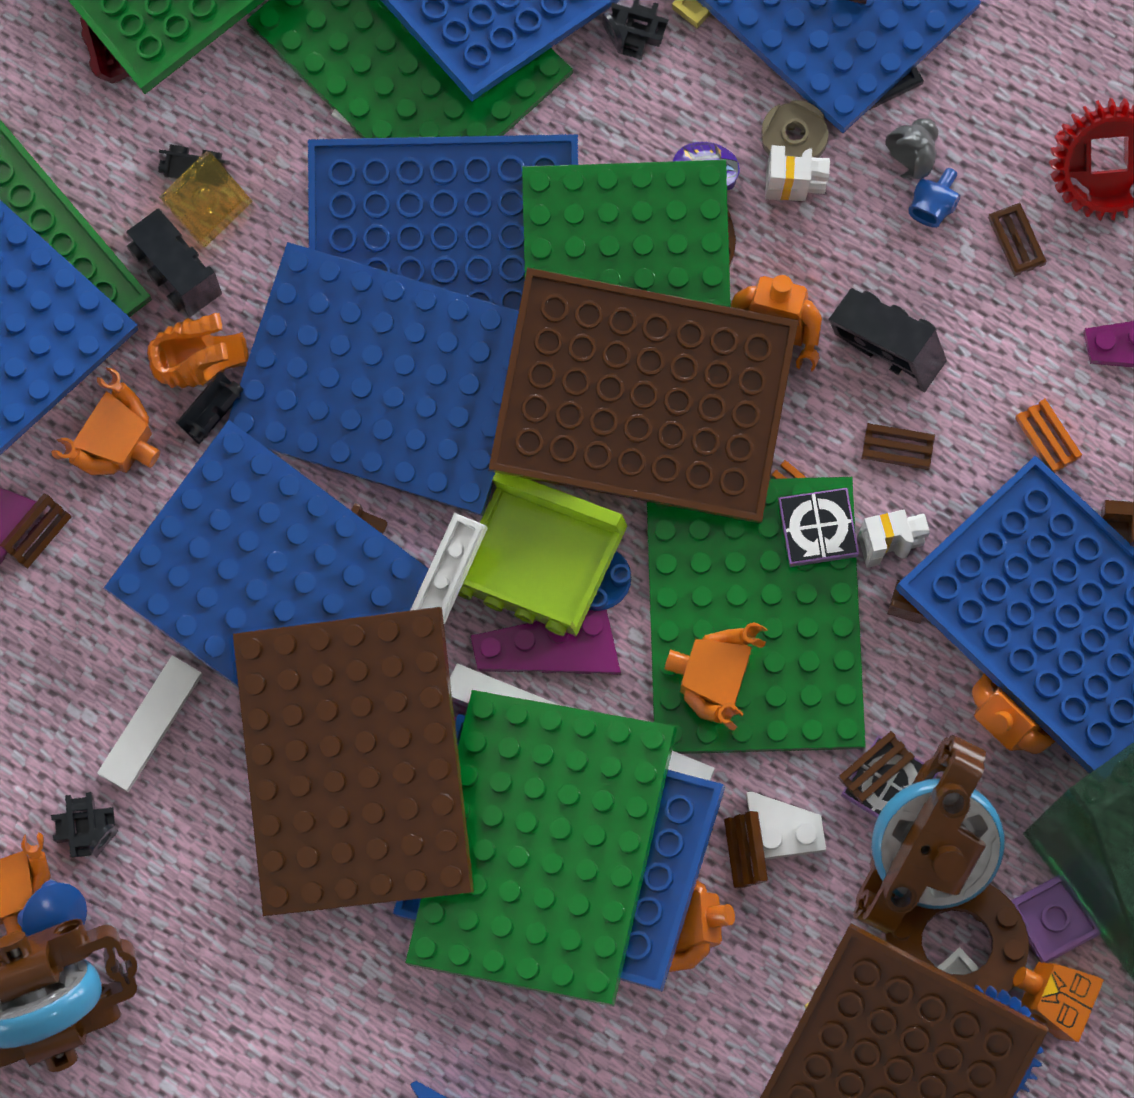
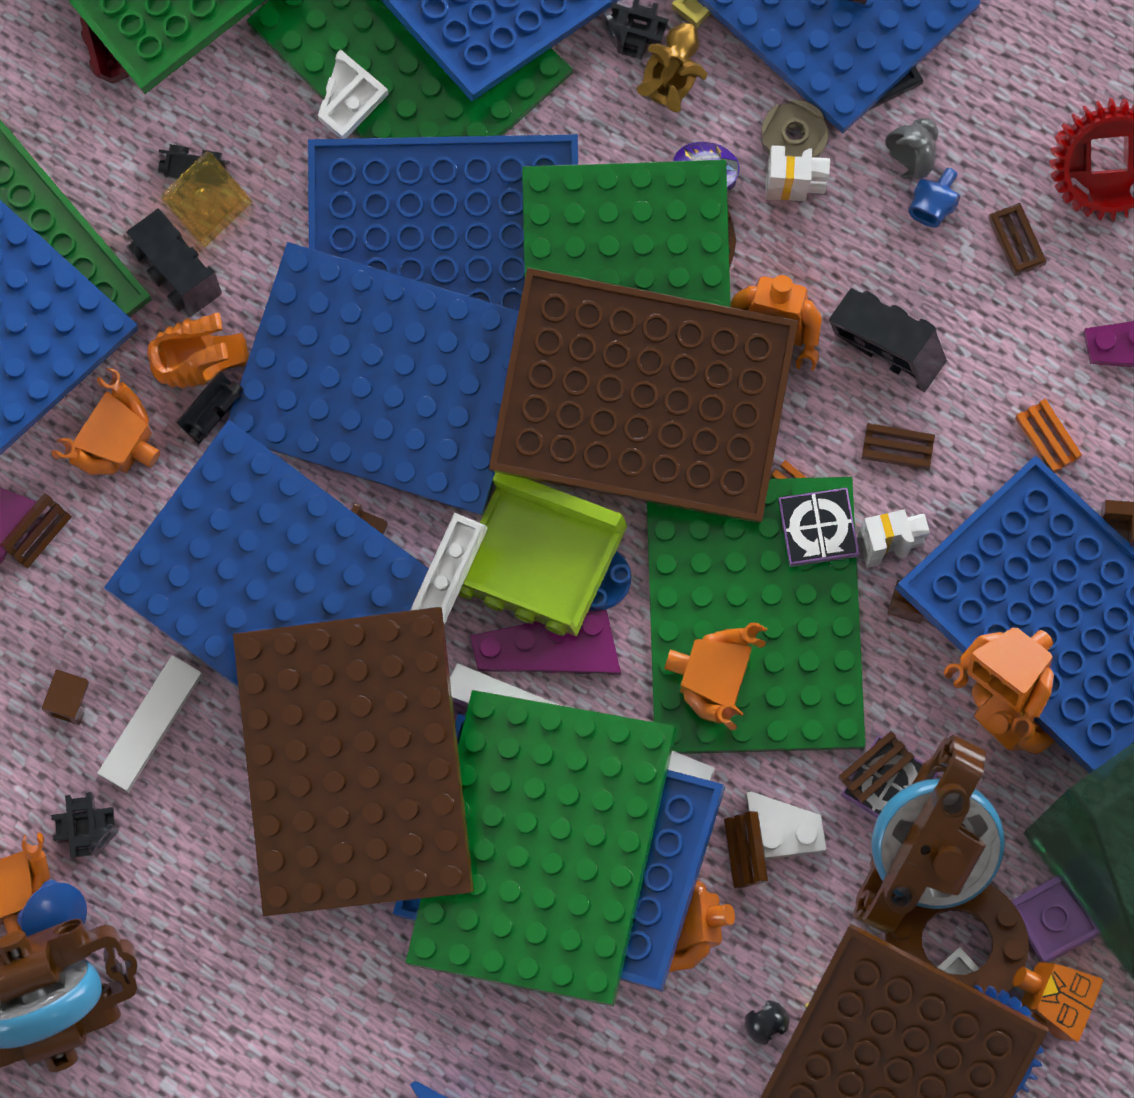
none -> reddish brown panel [42,669,89,726]
none -> white wing [318,50,389,139]
none -> pearl gold animal [636,23,707,113]
none -> black piece [744,1000,790,1045]
none -> orange torso [944,628,1054,740]

